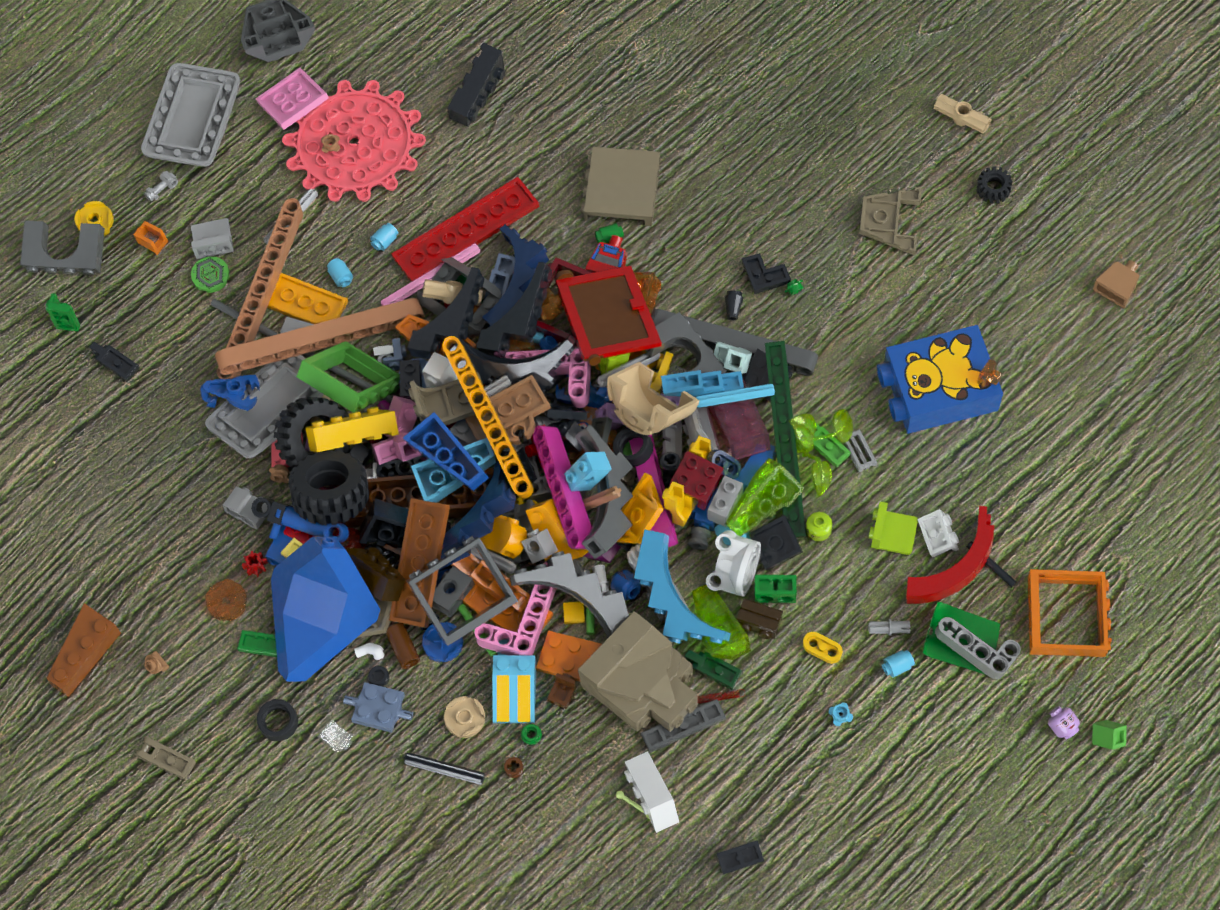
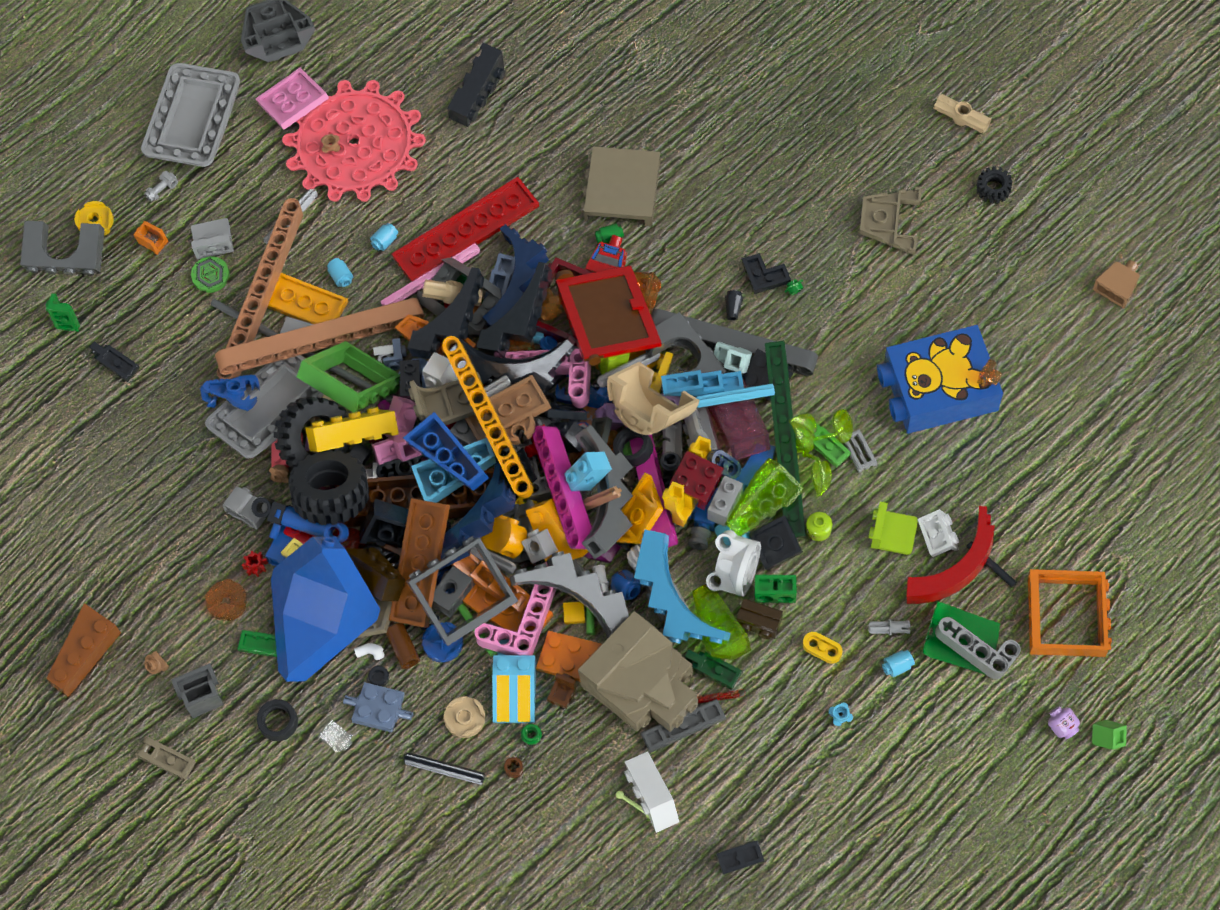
none -> dark grey plate [171,663,224,718]

